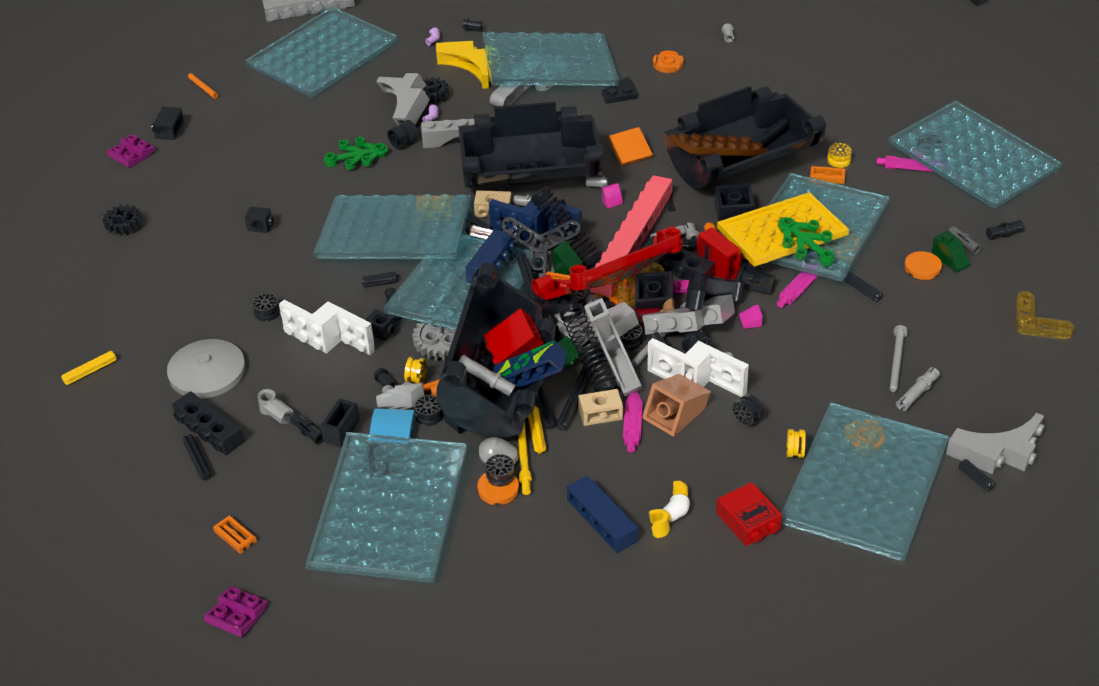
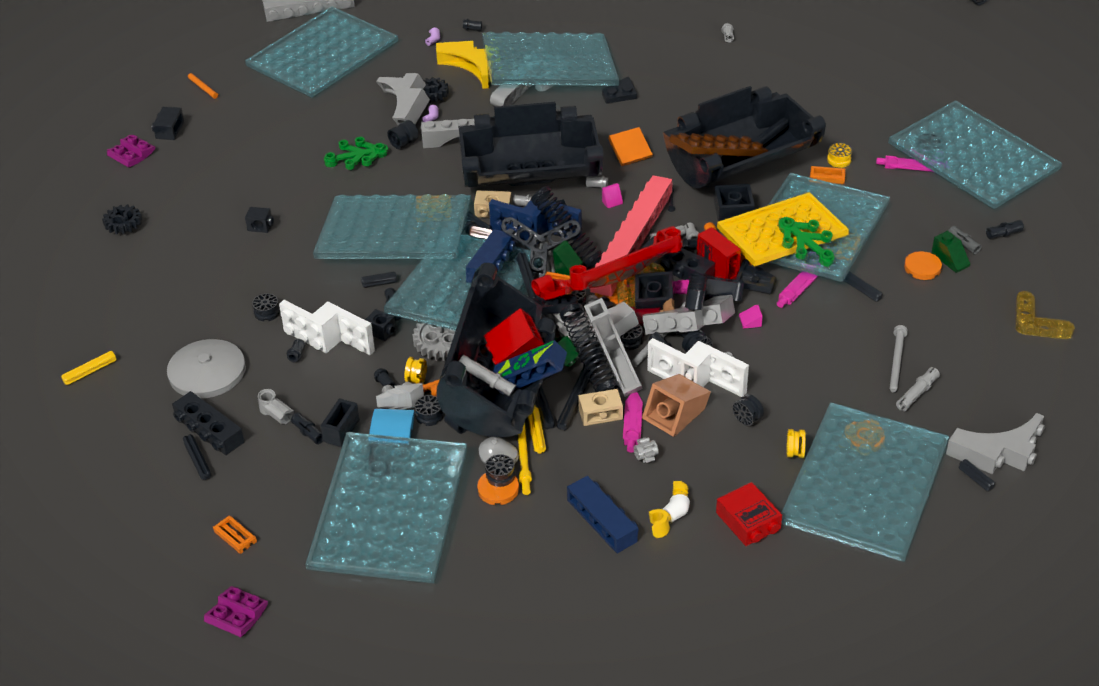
orange tile [653,51,684,73] -> none
none -> black pin [286,339,306,362]
none -> light grey gear [633,437,658,463]

